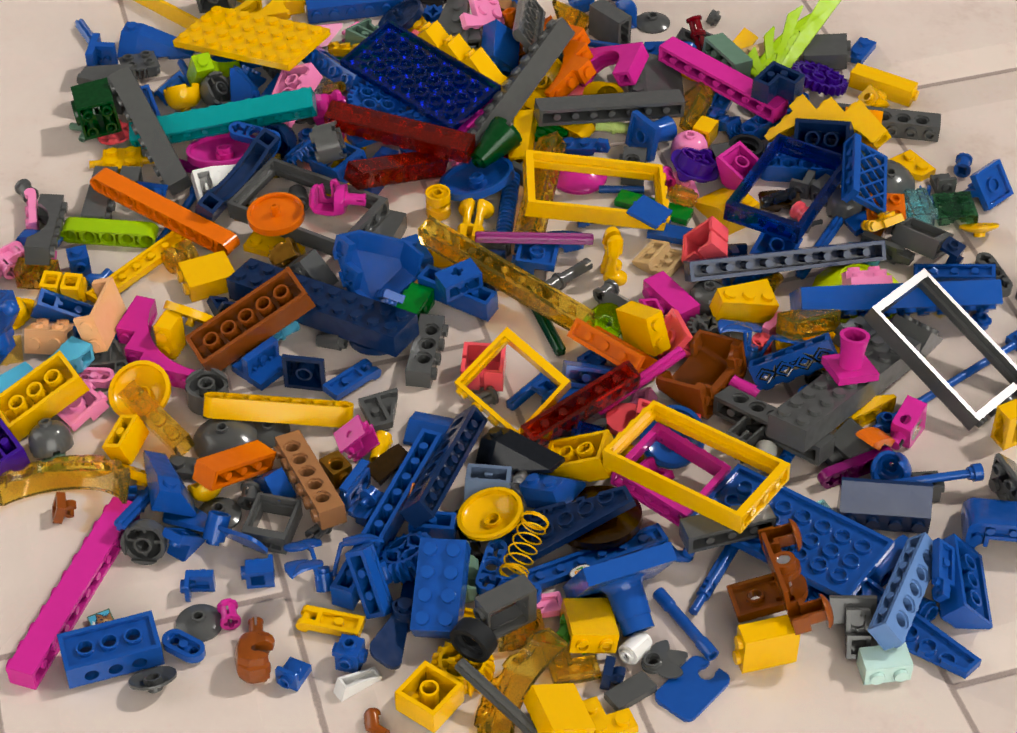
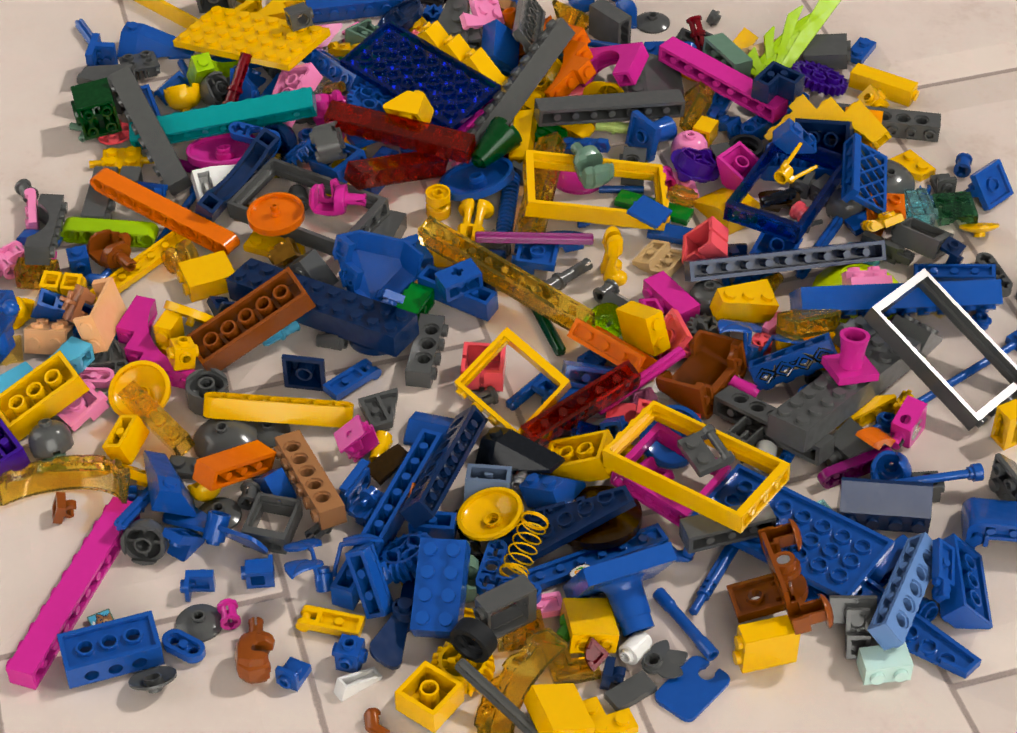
blue bracket [232,336,283,391] -> none
pearl gold brick [319,450,352,489] -> none
none -> nougat hips [59,284,96,323]
none -> dark orange piece [87,229,137,272]
none -> yellow brick [166,336,199,371]
none -> dark red pin [222,52,252,104]
none -> dark grey brick [284,2,314,32]
none -> yellow slope [382,90,434,131]
none -> sand green piece [570,142,614,189]
none -> dark red tile [584,637,609,672]
none -> blue brick [600,415,628,439]
none -> dark grey plate [677,424,736,478]
none -> blue slope [773,118,817,154]
none -> yellow plant [774,142,818,185]
none -> yellow axle [892,389,914,414]

